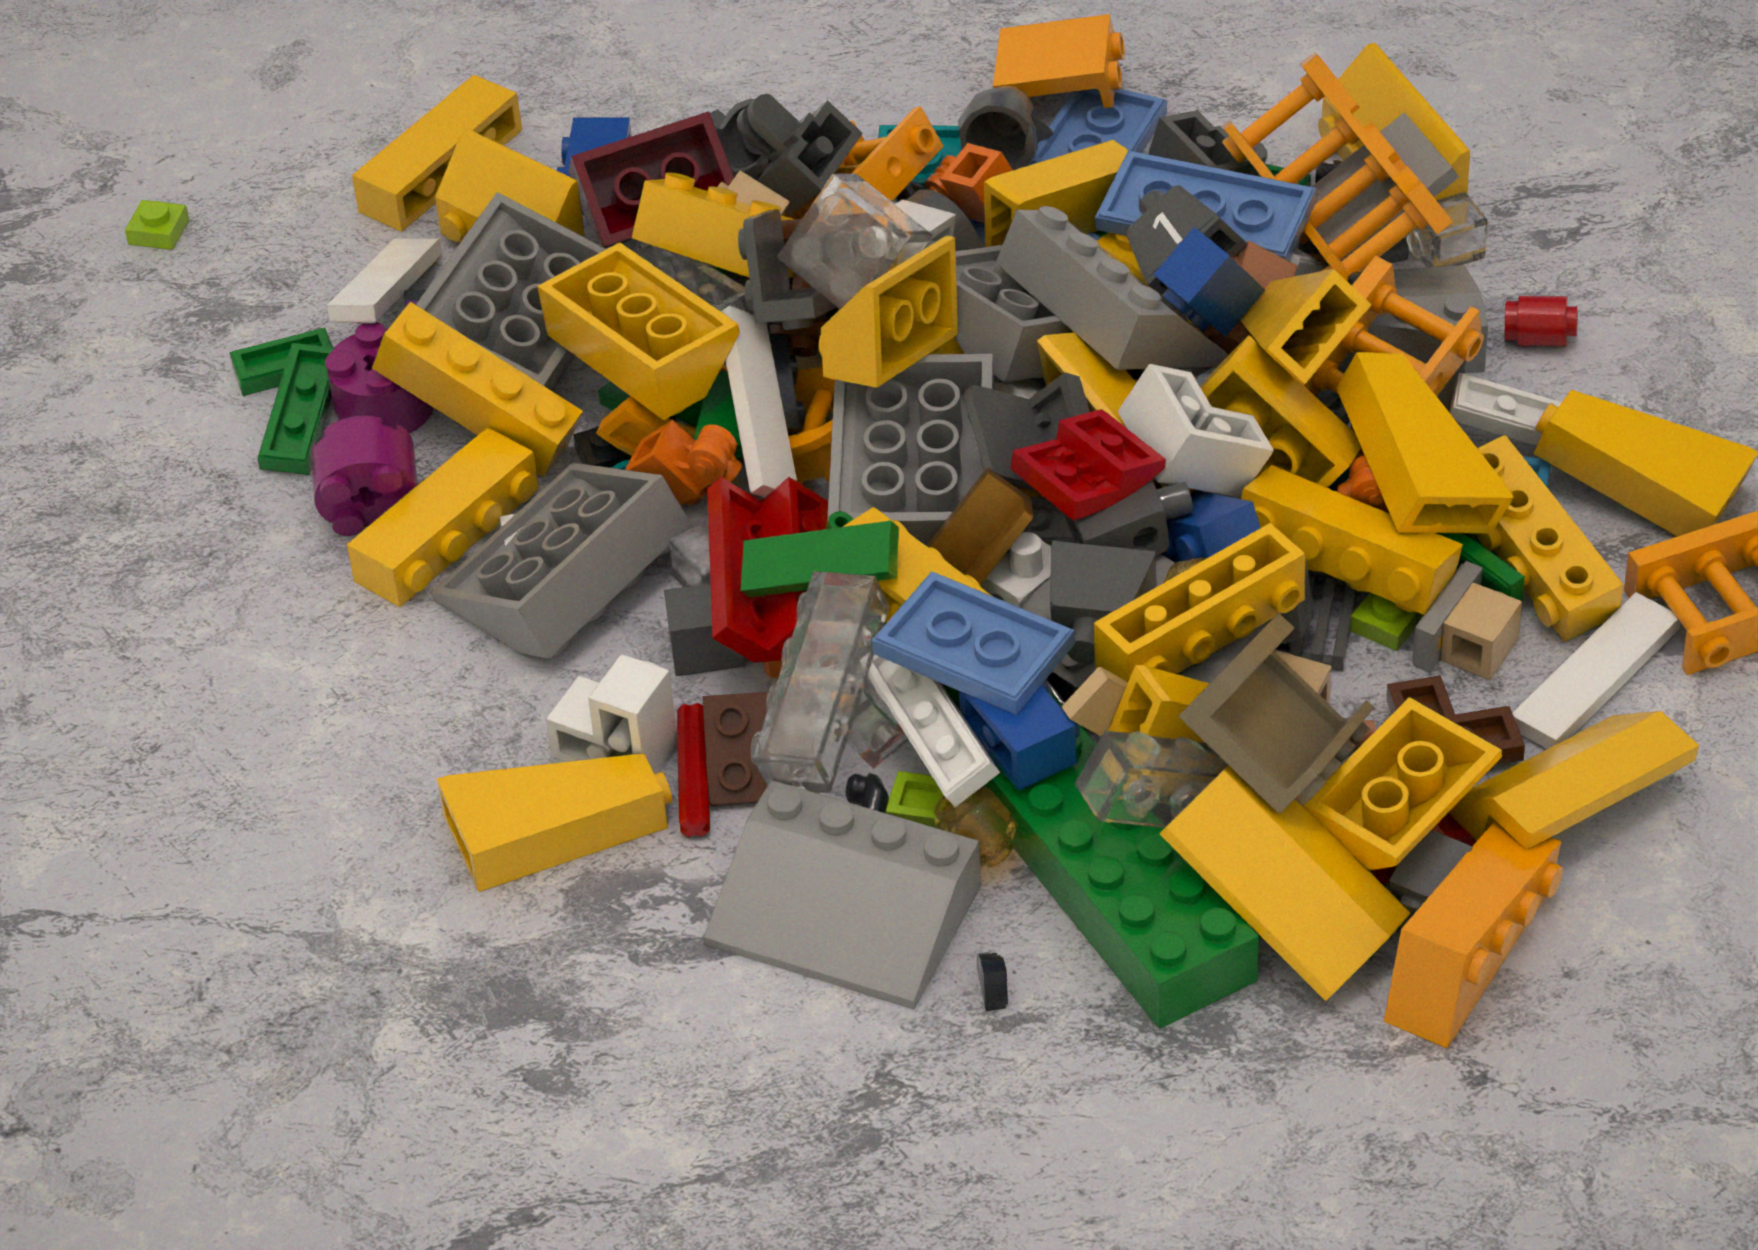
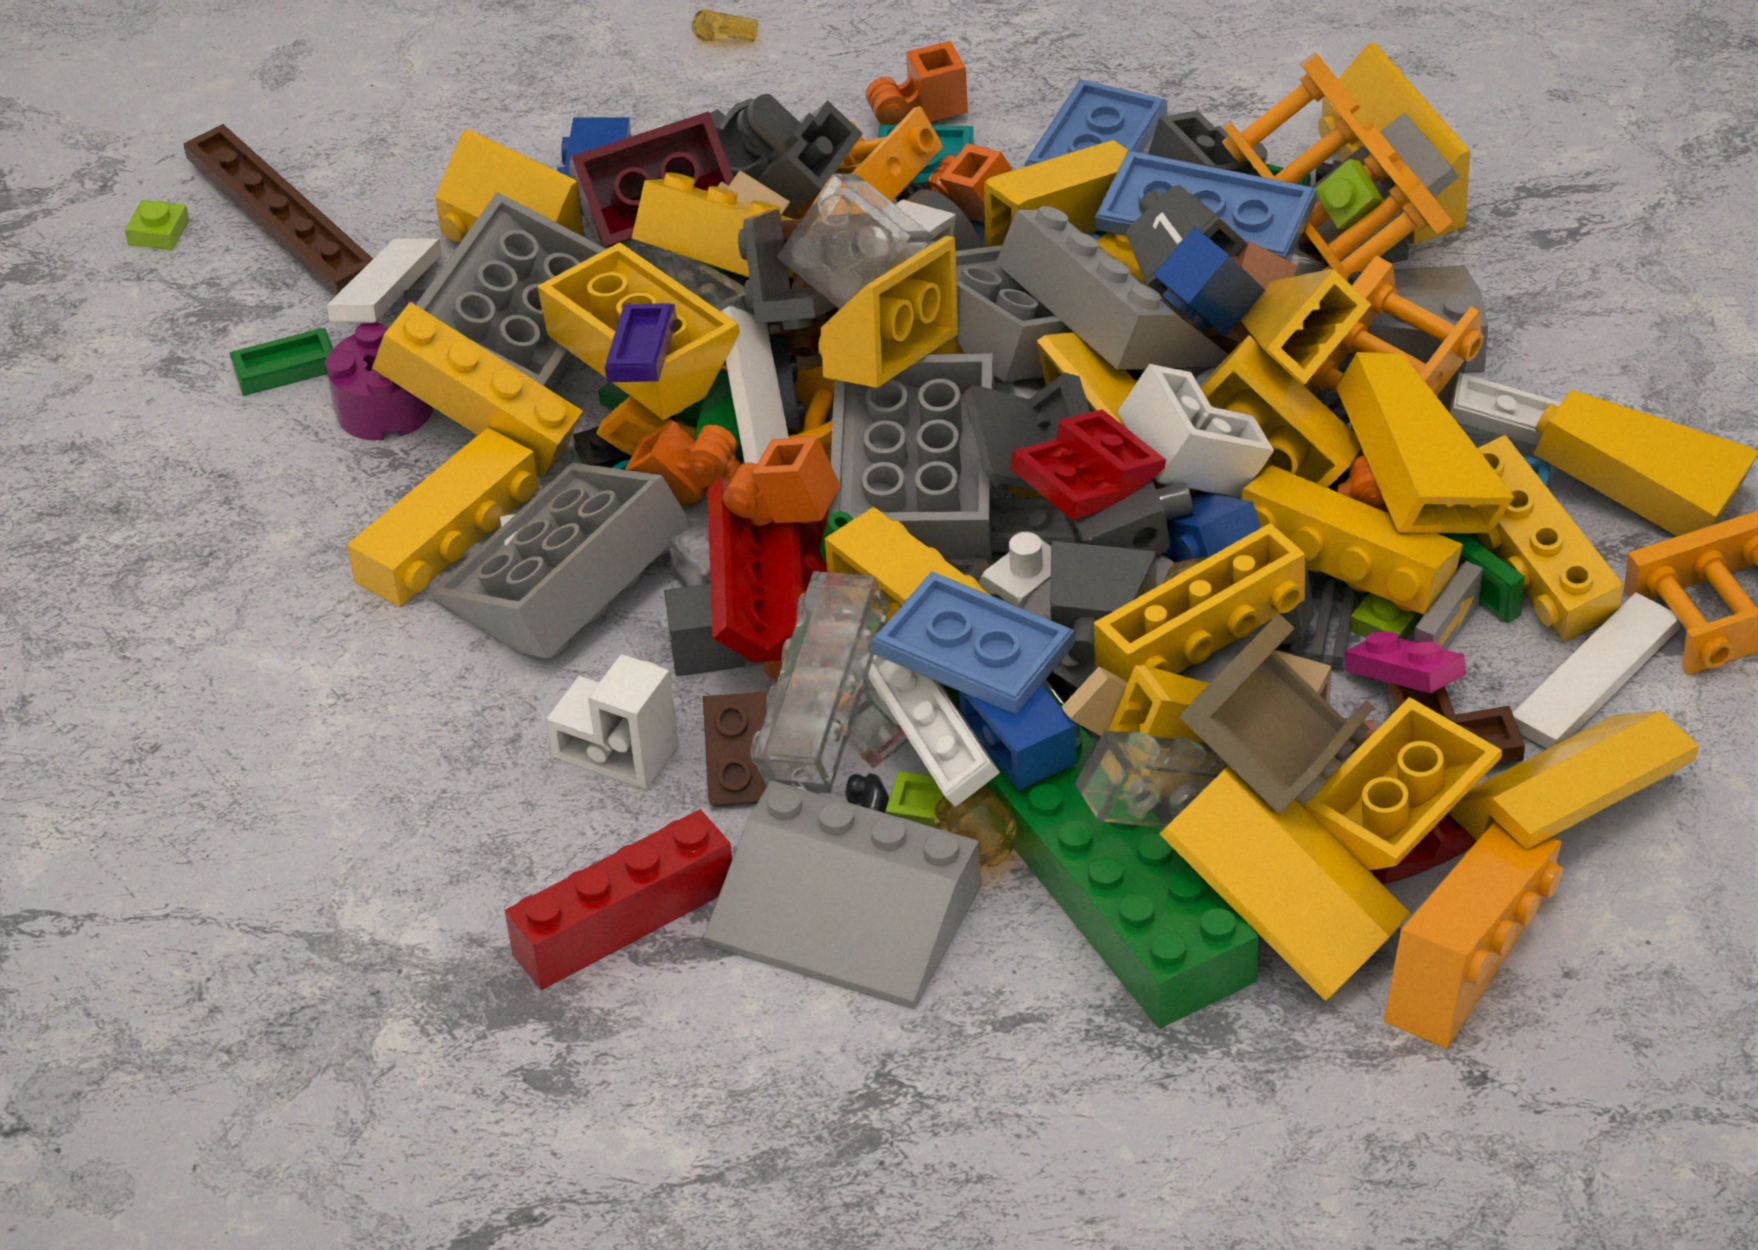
green tile [257,343,335,475] -> none
magenta brick [311,416,418,536] -> none
yellow brick [352,74,522,232] -> none
yellow slope [437,753,672,892] -> none
red axle [677,703,710,838] -> none
green tile [741,520,899,598] -> none
pearl gold panel [927,467,1034,585] -> none
dark grey piece [958,86,1053,170] -> none
black tile [977,952,1008,1011] -> none
light orange panel [993,14,1125,108] -> none
dark grey brick [1389,830,1473,920] -> none
clear brick [1407,192,1488,267] -> none
tan brick [1441,583,1522,680] -> none
red brick [1505,296,1578,346] -> none
none -> reddish brown plate [183,124,373,295]
none -> red brick [504,809,732,990]
none -> dark purple tile [604,303,677,382]
none -> clear yellow arm [691,9,758,42]
none -> orange brick [722,436,840,526]
none -> orange brick [865,41,968,125]
none -> lime plate [1316,159,1384,230]
none -> dark pink plate [1344,631,1466,693]

